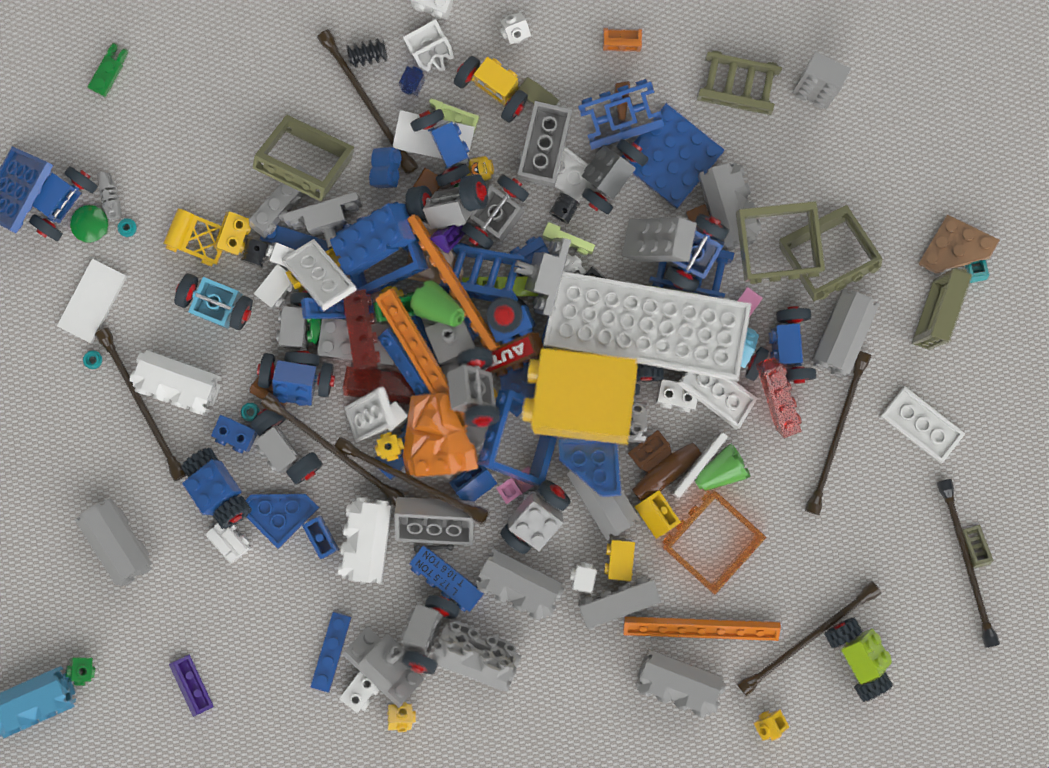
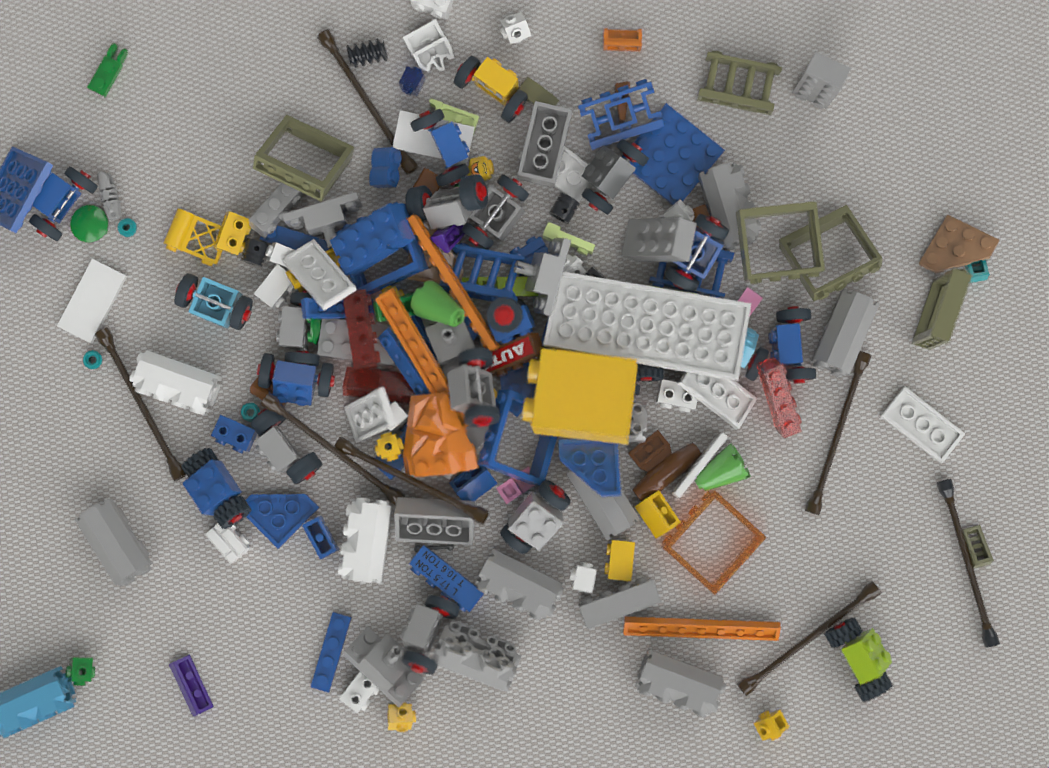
none -> white brick [663,199,695,221]

